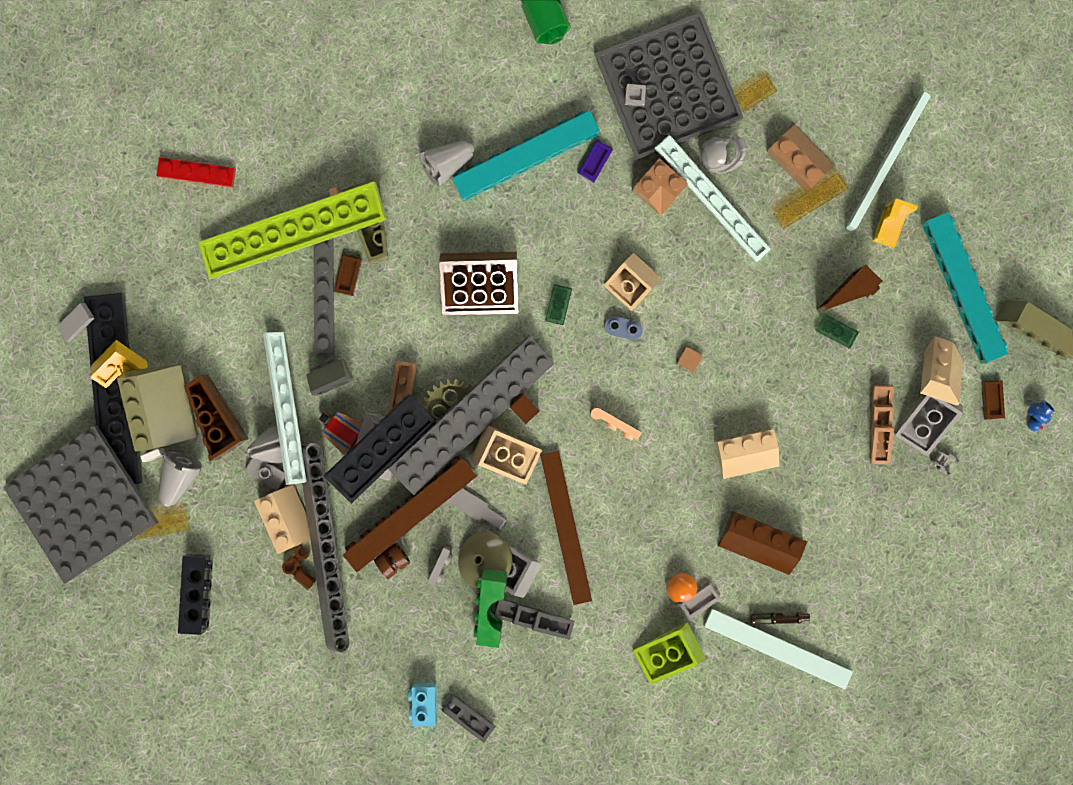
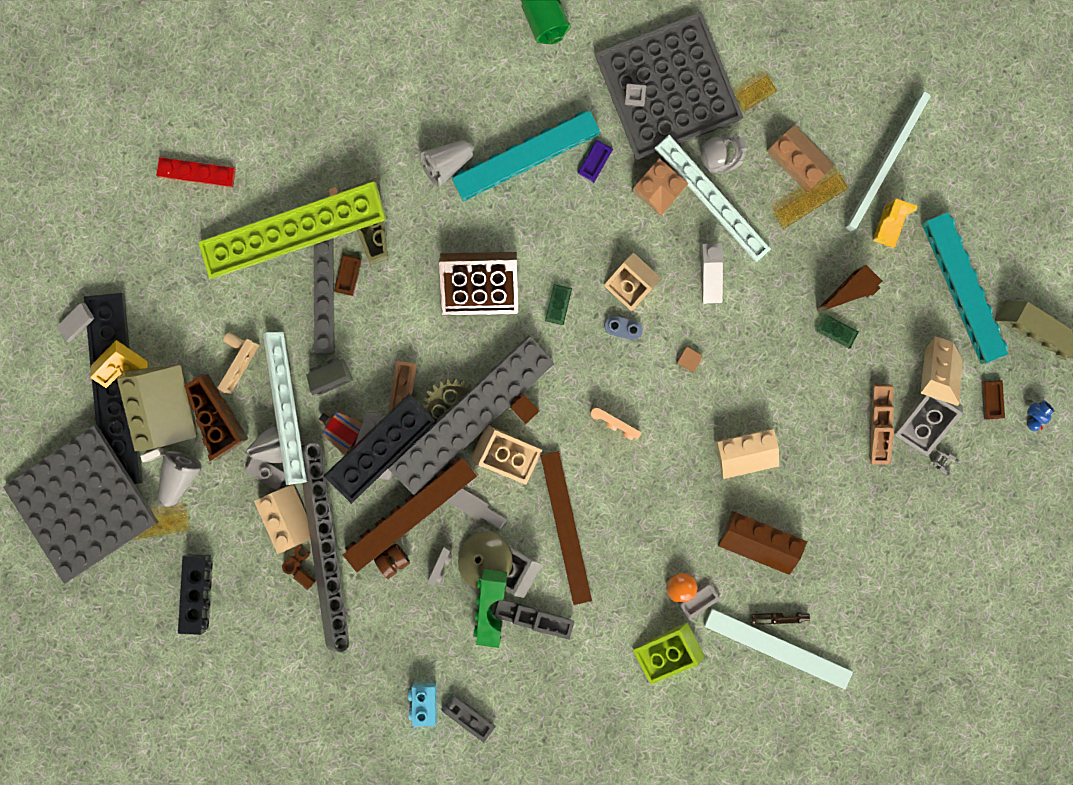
none -> tan piece [217,332,260,394]
none -> slope [700,243,723,304]

